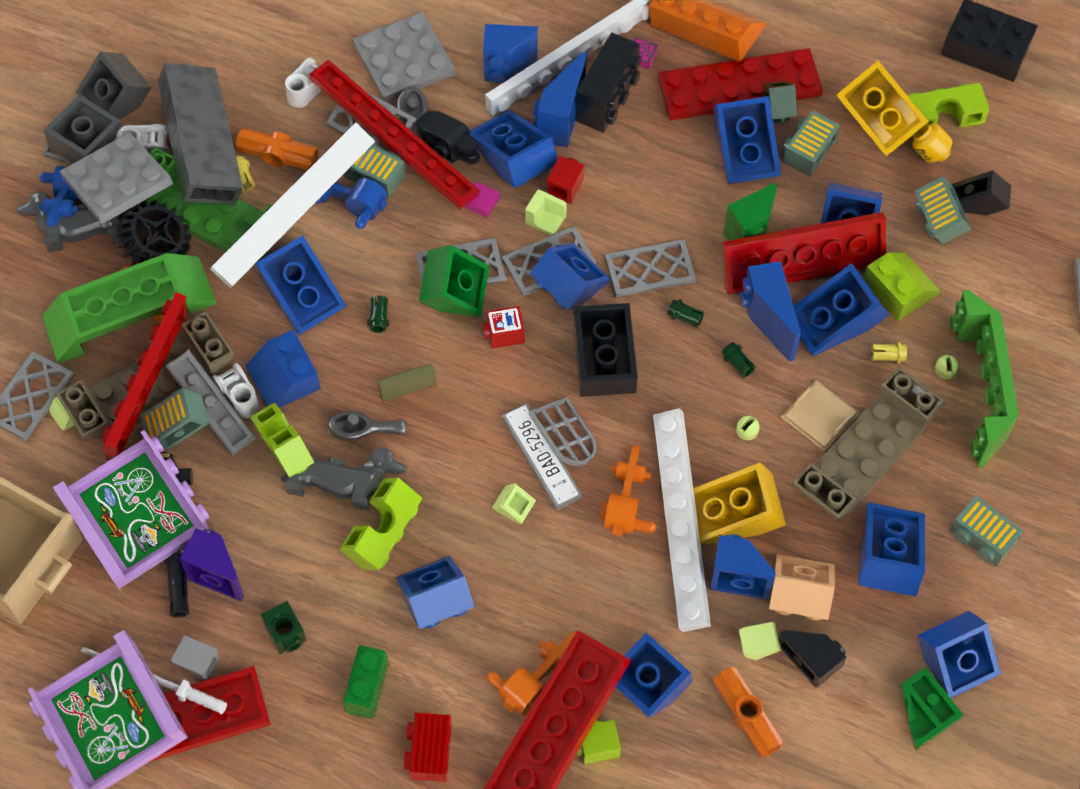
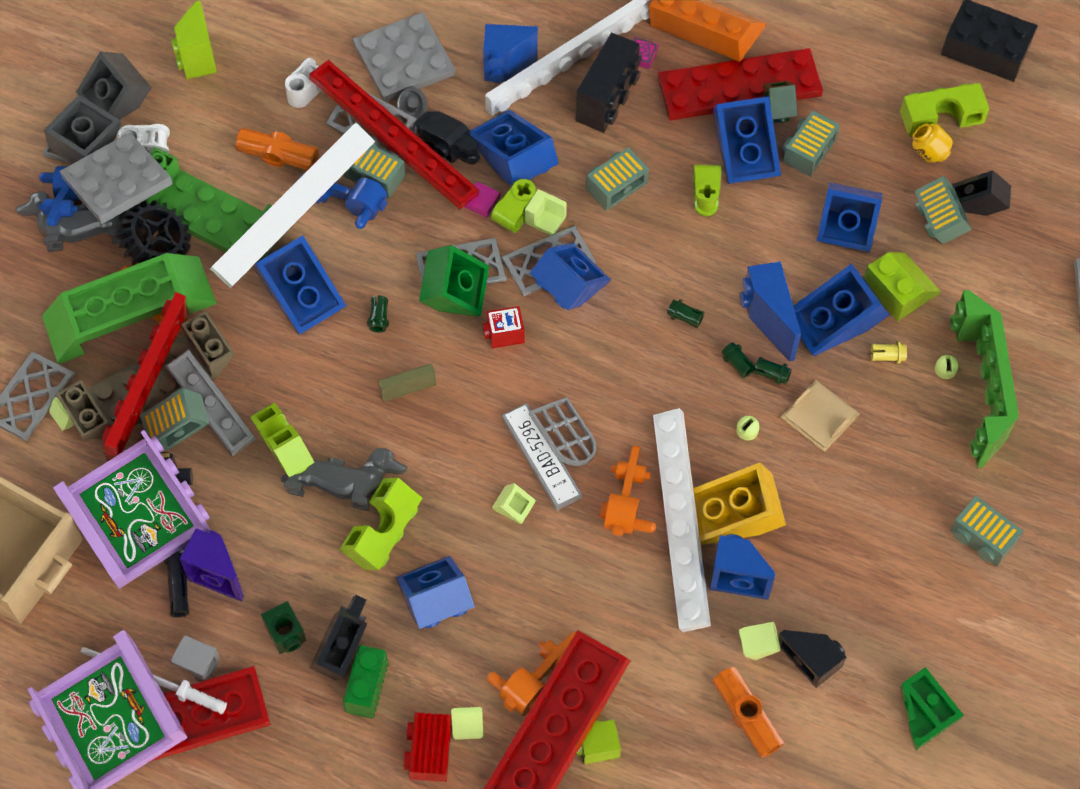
flat silver brick [158,62,243,205] -> none
white piece [212,362,259,418] -> none
light yellow pin [236,156,255,192] -> none
blue slope [246,329,321,408] -> none
flat silver piece [328,411,407,441] -> none
blue slope [533,52,587,148] -> none
red brick [547,156,584,204] -> none
black brick [573,303,638,397] -> none
light grey window [604,239,696,297] -> none
blue slope [616,633,693,718] -> none
red plate [722,212,886,294] -> none
green slope [723,183,777,241] -> none
light nougat slope [769,554,835,621] -> none
dark tan slope [792,367,945,520] -> none
yellow slope [837,61,928,157] -> none
blue slope [858,502,925,597] -> none
blue slope [918,611,1001,698] -> none
none -> lime slope [171,0,217,79]
none -> black hinge [310,595,367,681]
none -> yellowish green slope [451,707,483,740]
none -> lime piece [491,179,536,233]
none -> sand green brick [586,147,649,211]
none -> lime piece [693,165,721,217]
none -> dark green pin [754,357,792,385]

